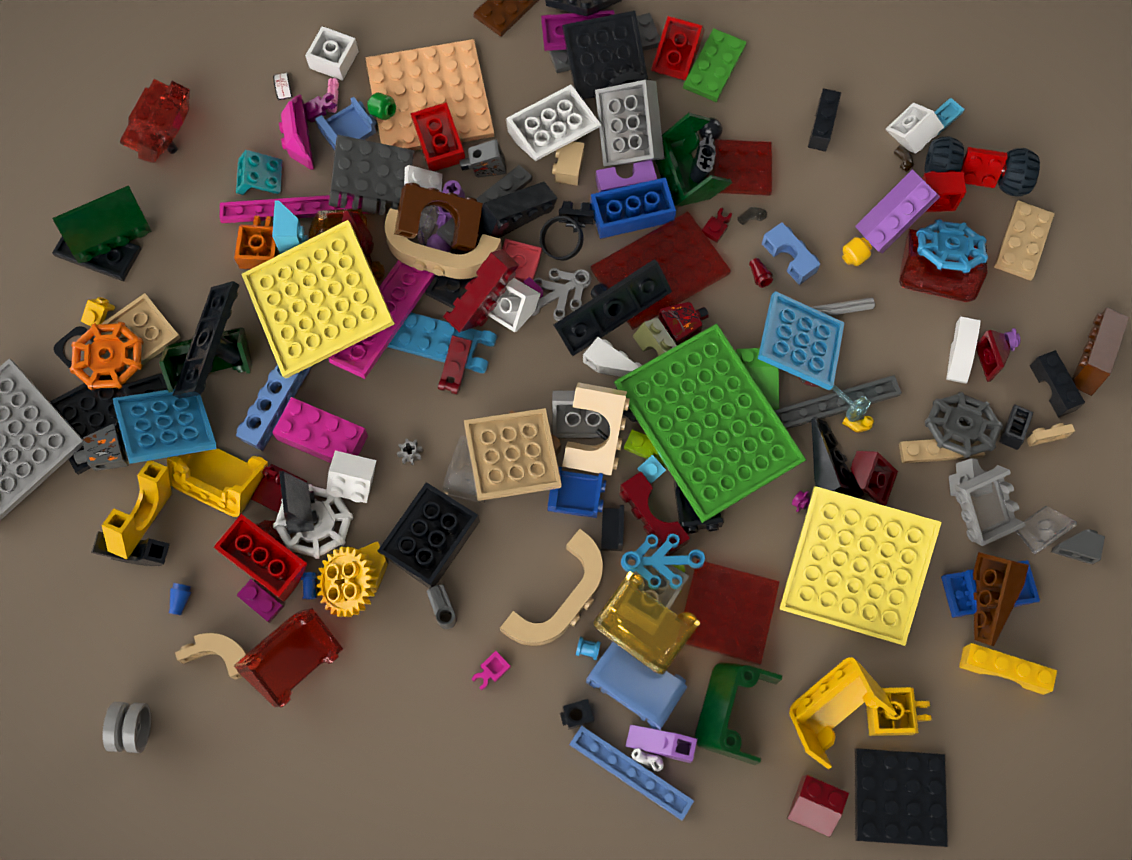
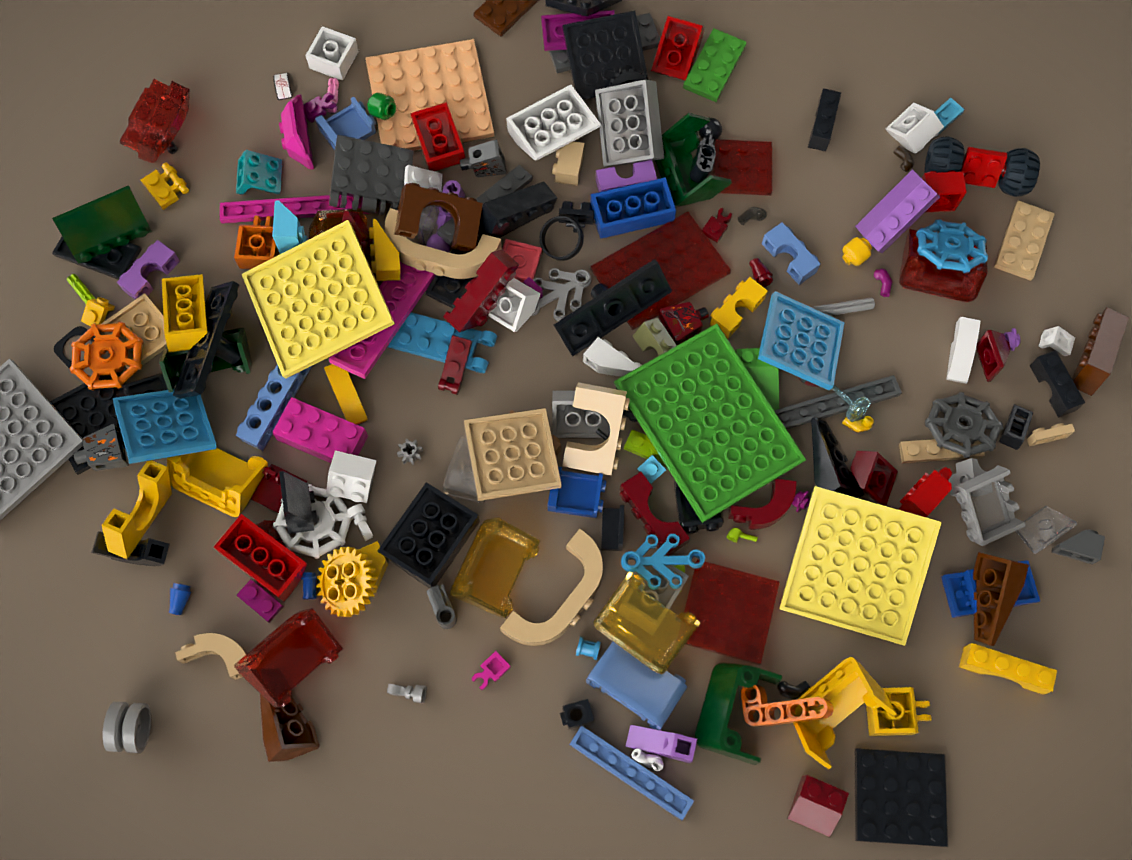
none -> lime axle [67,274,95,304]
none -> medium lavender arch [117,240,180,300]
none -> yellow plate [140,162,189,210]
none -> yellow slope [162,274,207,352]
none -> reddish brown wedge [258,669,320,762]
none -> yellow slope [324,364,368,425]
none -> white piece [346,504,373,541]
none -> yellow slope [369,219,400,281]
none -> light grey piece [387,684,427,704]
none -> clear yellow windscreen [450,518,540,618]
none -> yellow arch [710,277,768,339]
none -> lime hand [727,528,758,542]
none -> dark red arch [728,479,797,530]
none -> orange beam [741,685,833,727]
none -> black arm [777,681,810,700]
none -> magenta arm [874,268,893,297]
none -> red hinge [898,467,952,517]
none -> white bracket [1039,326,1075,356]

